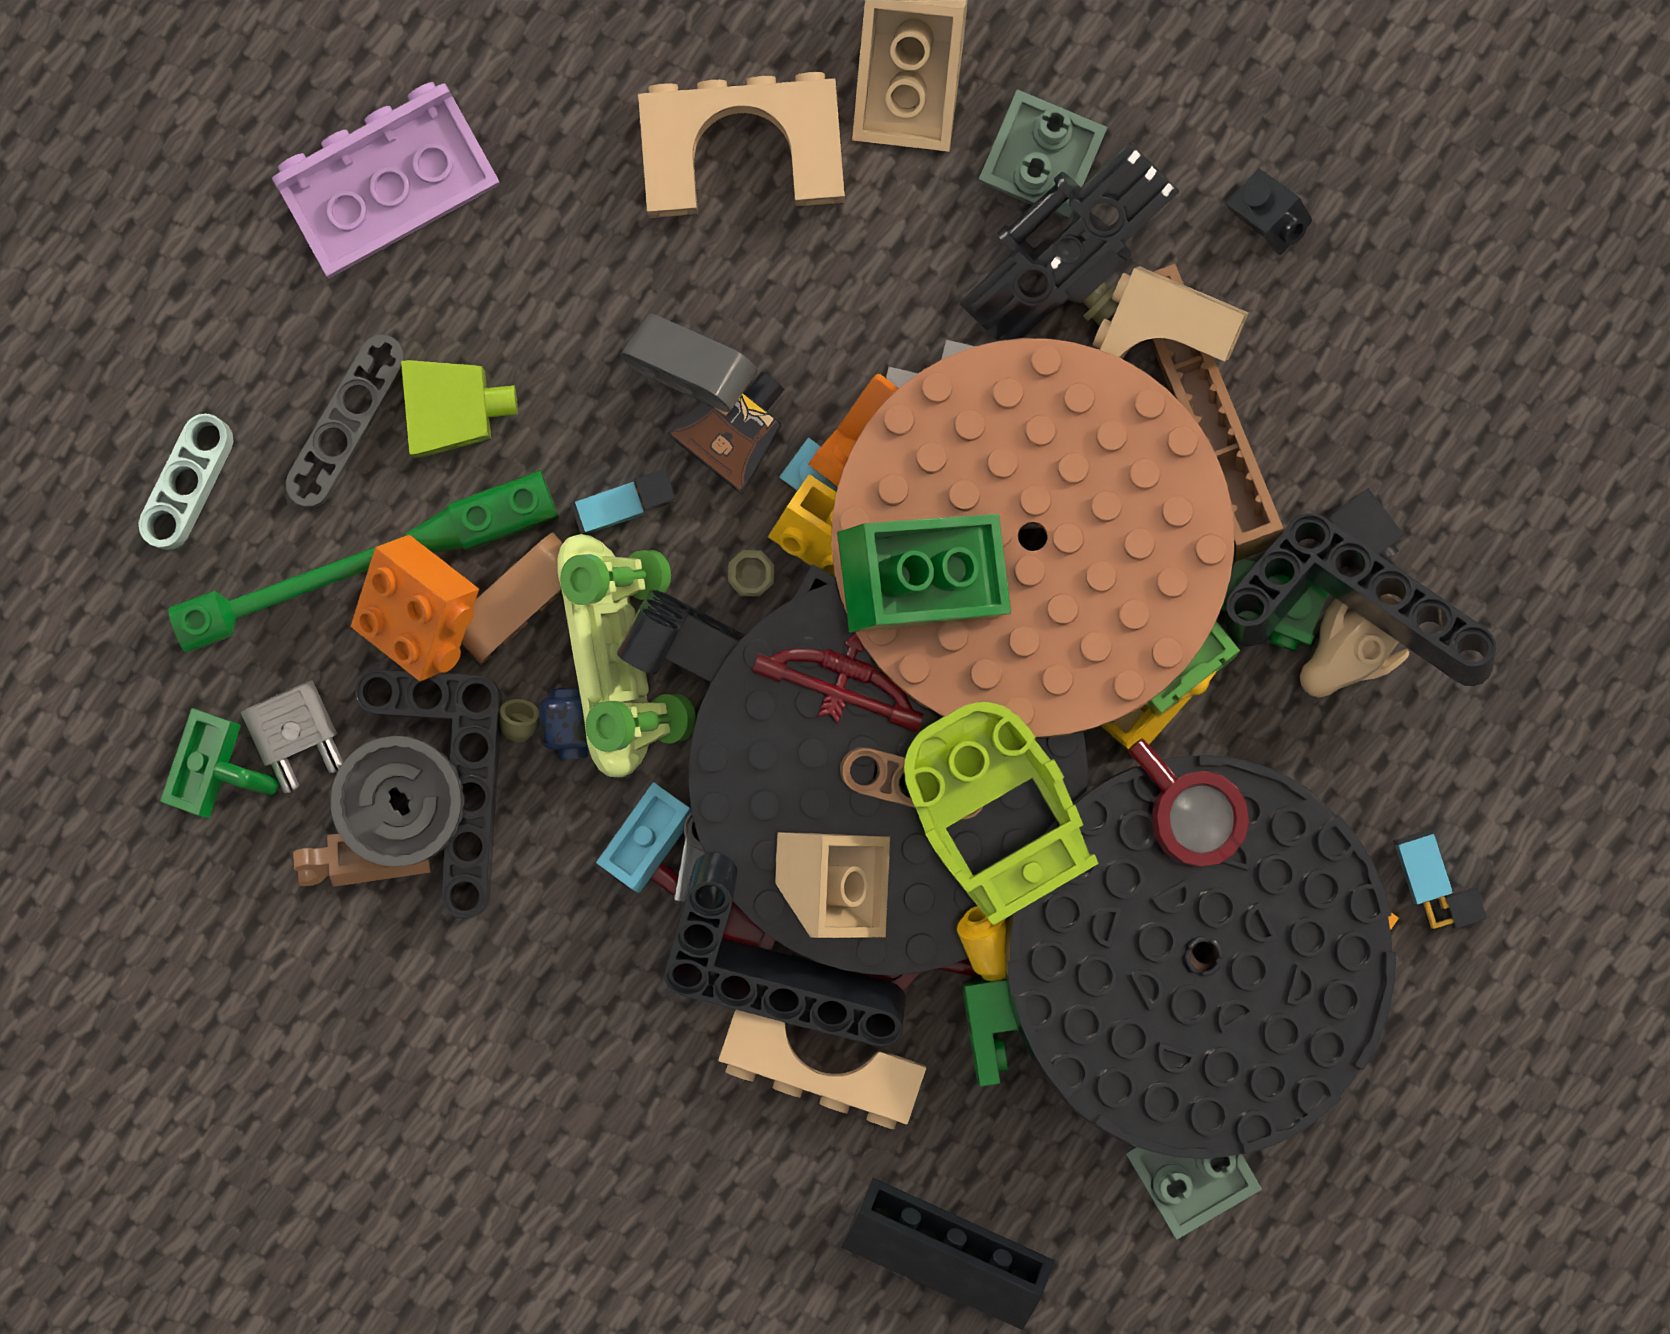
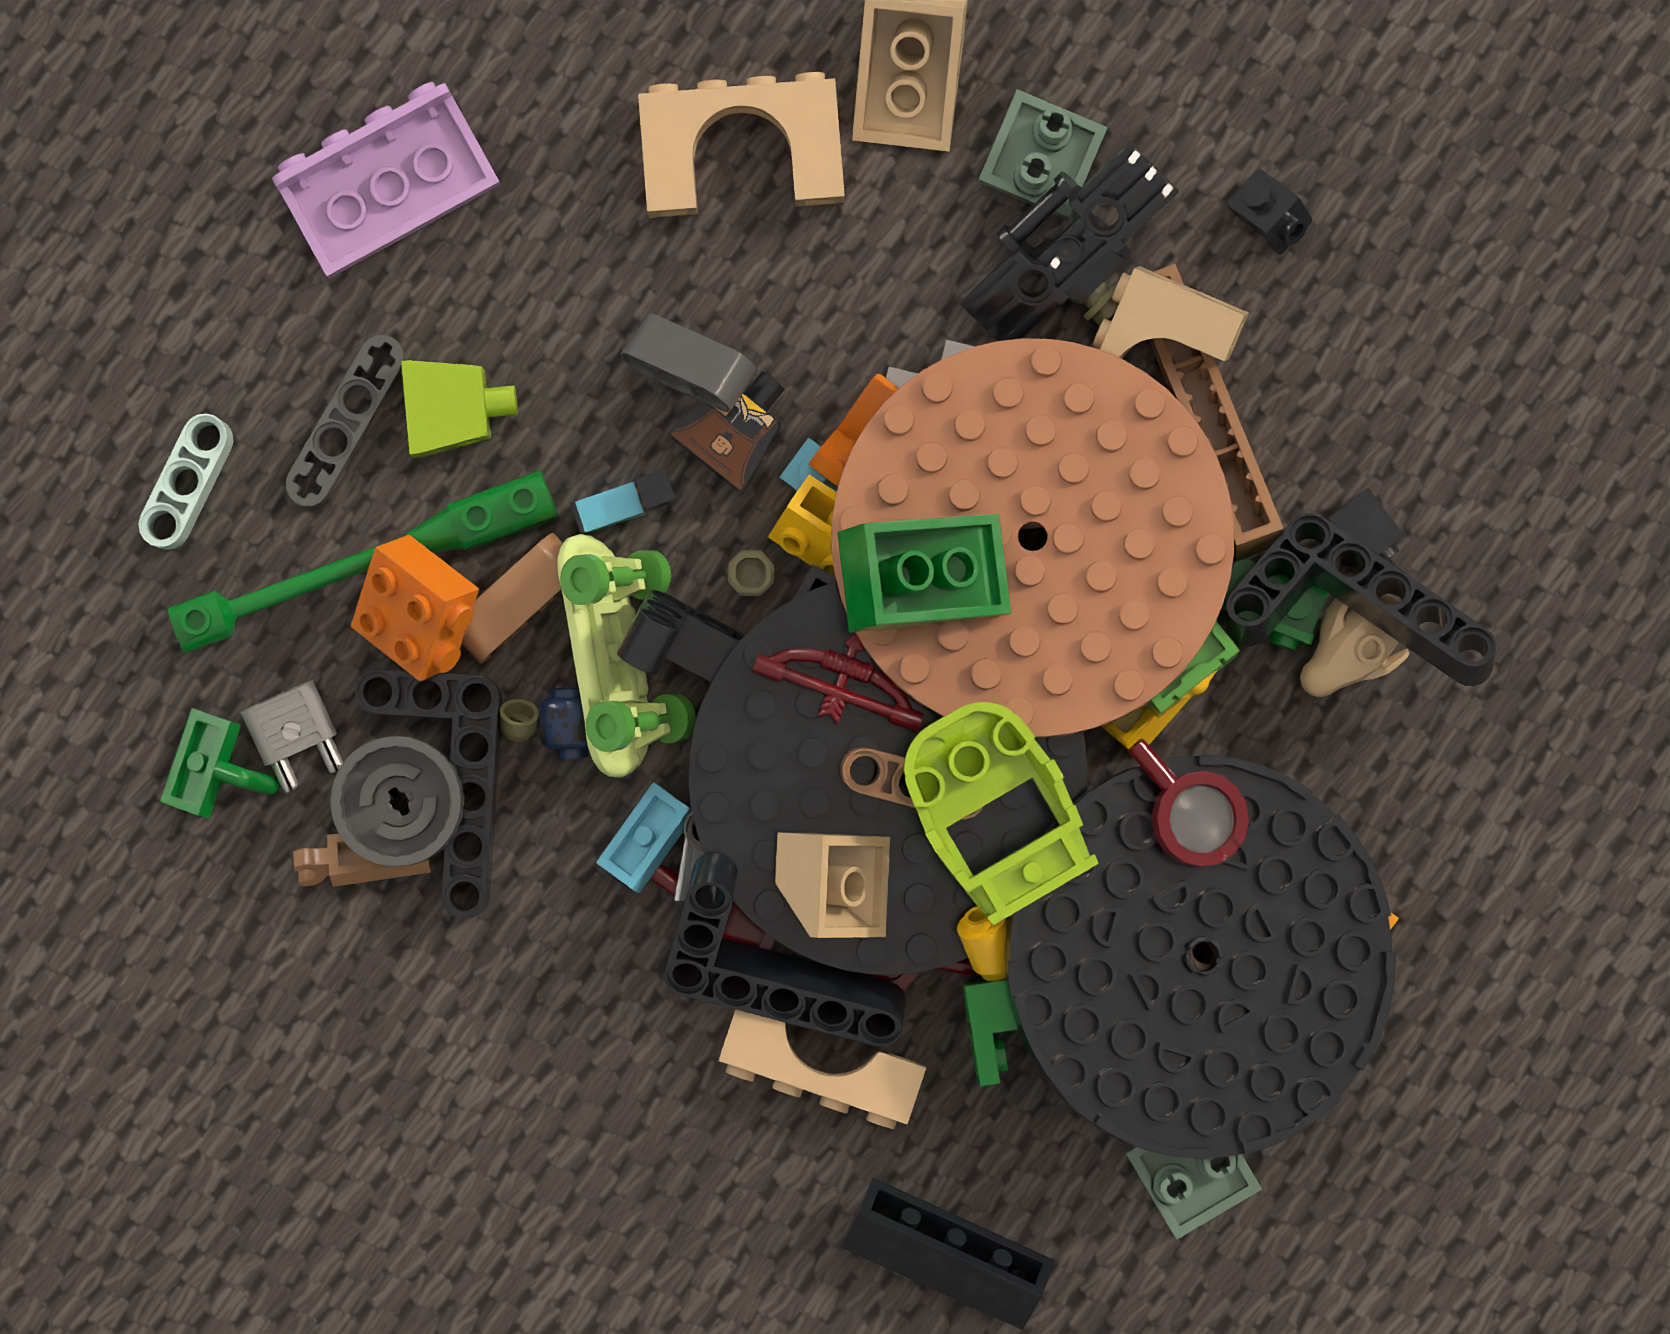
piece [1393,829,1487,929] -> none

